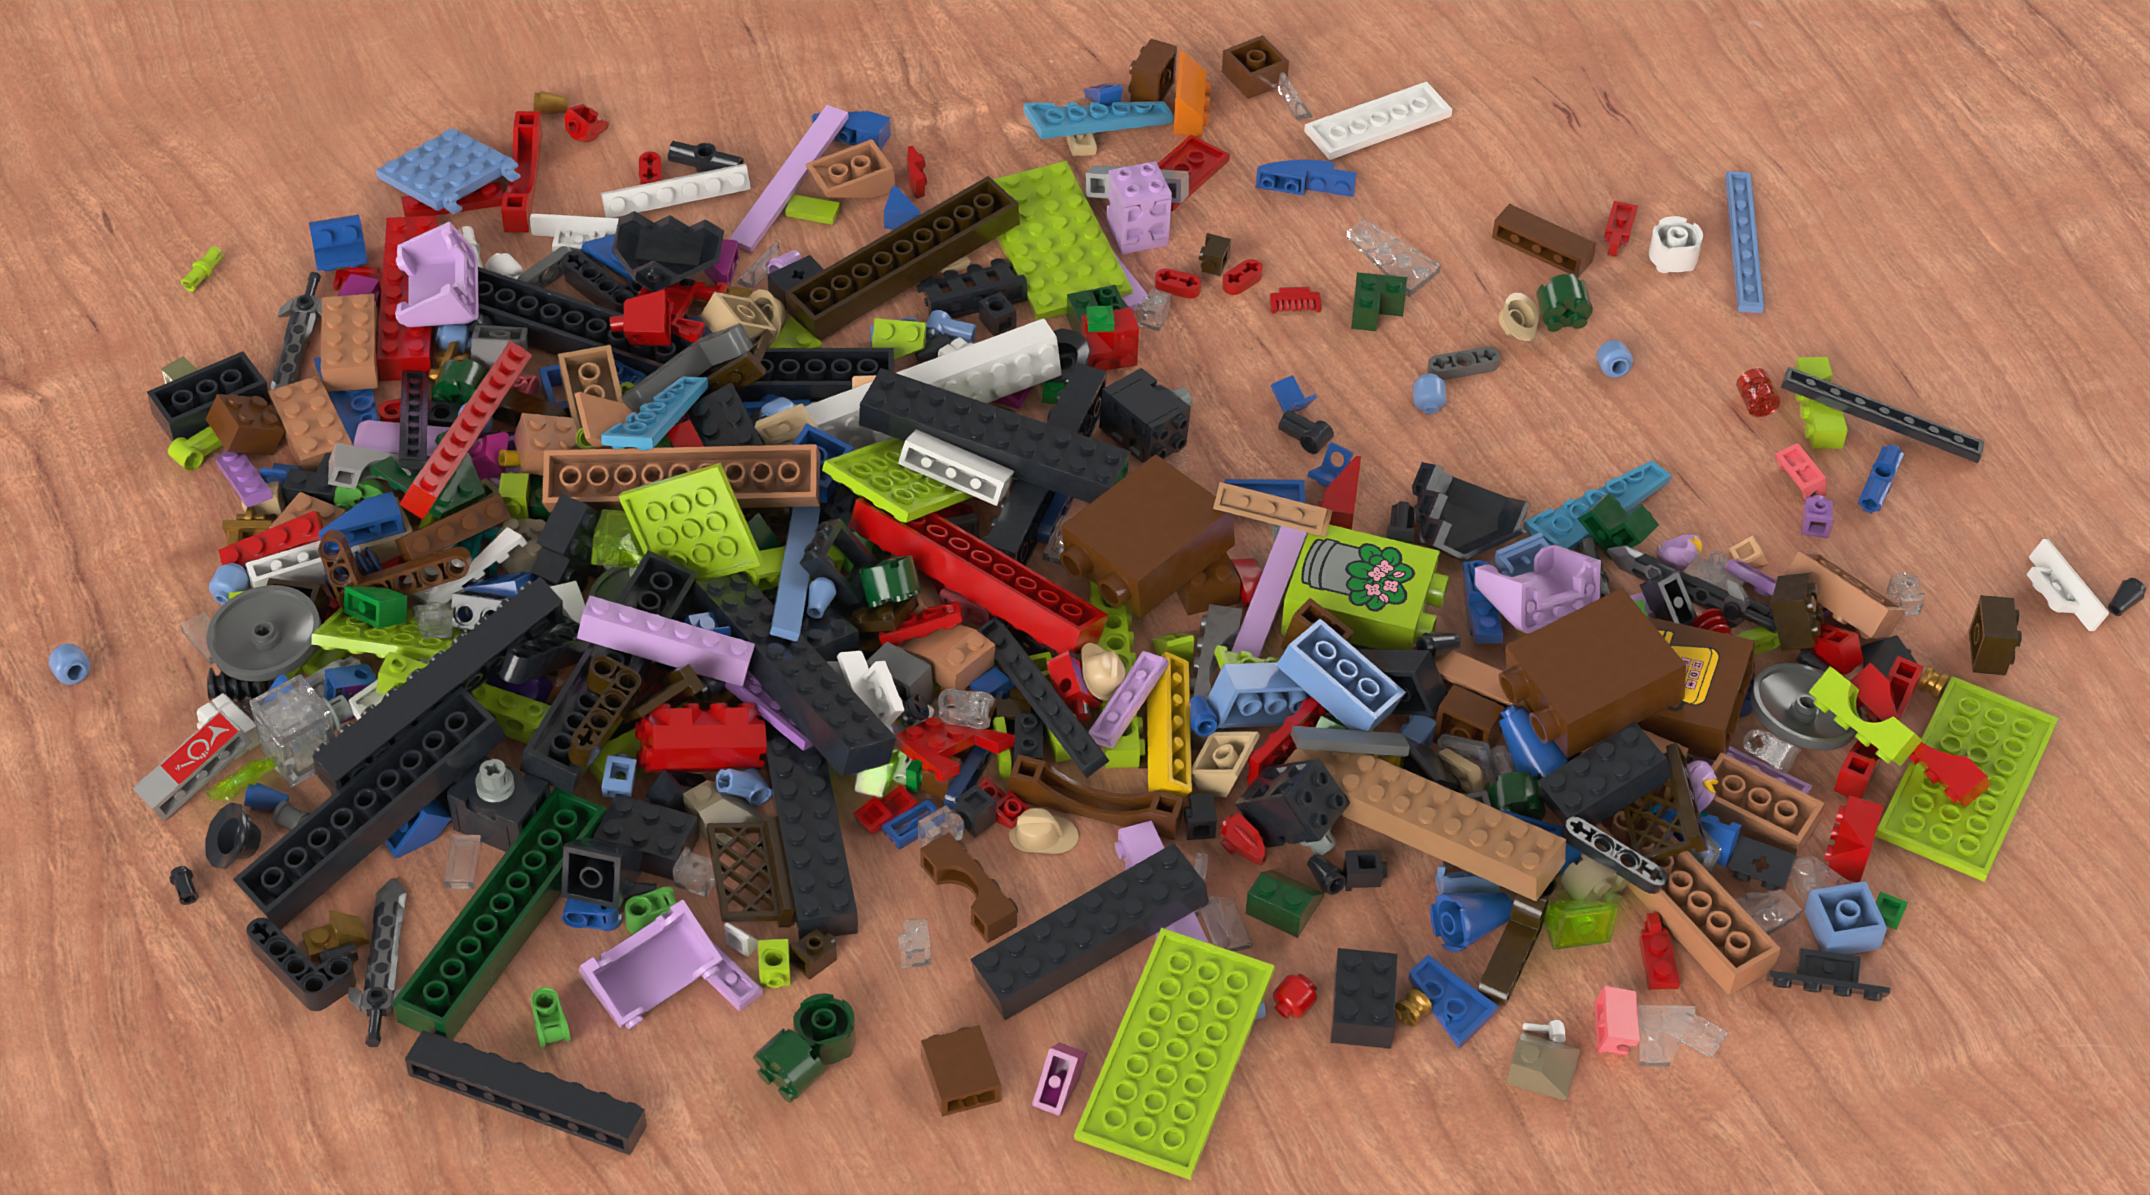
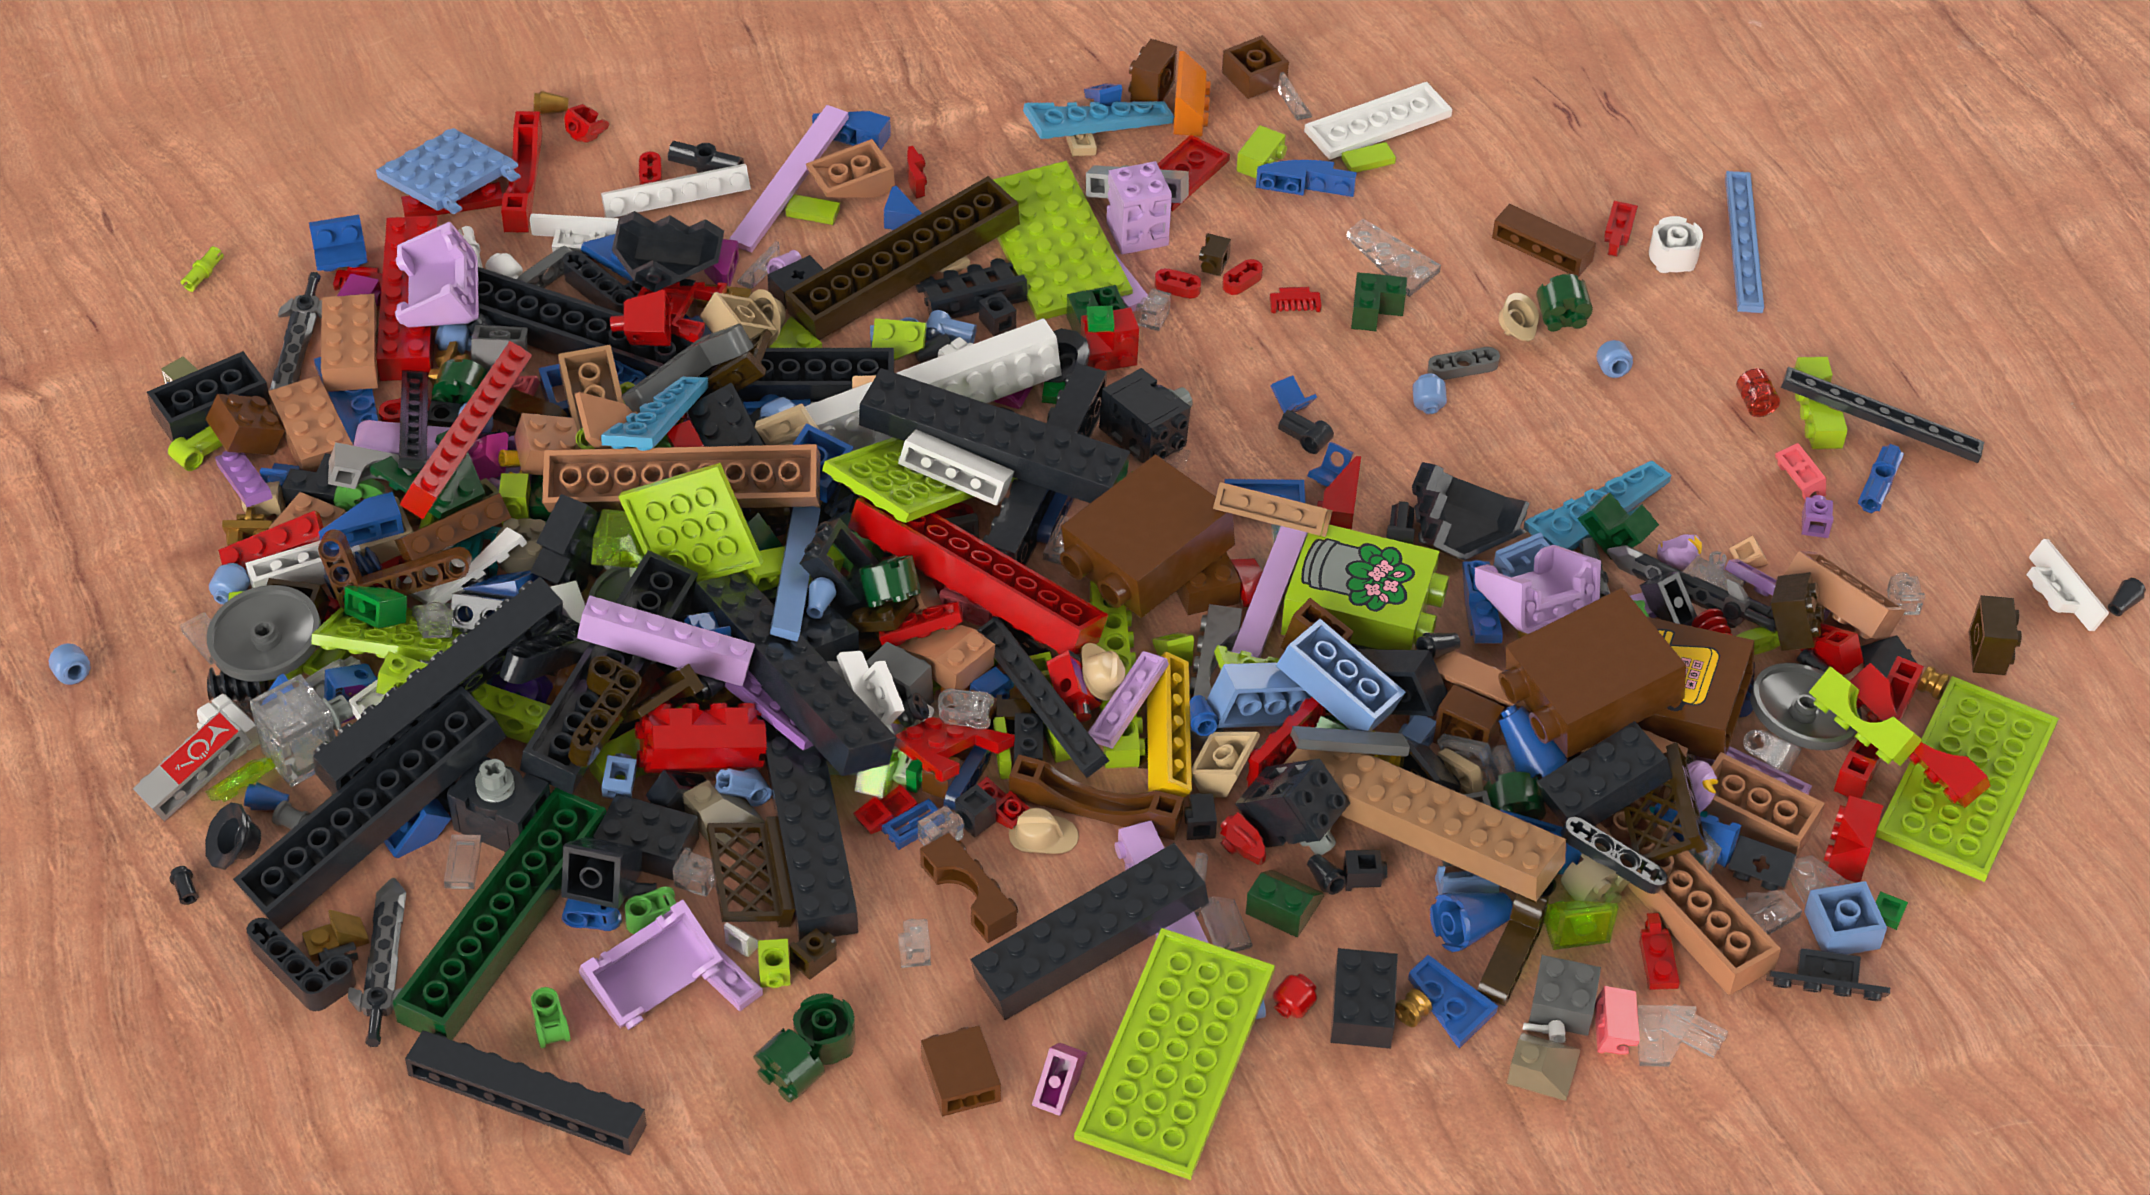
none -> lime brick [1236,125,1287,179]
none -> lime tile [1341,142,1396,172]
none -> dark grey brick [1529,955,1601,1036]

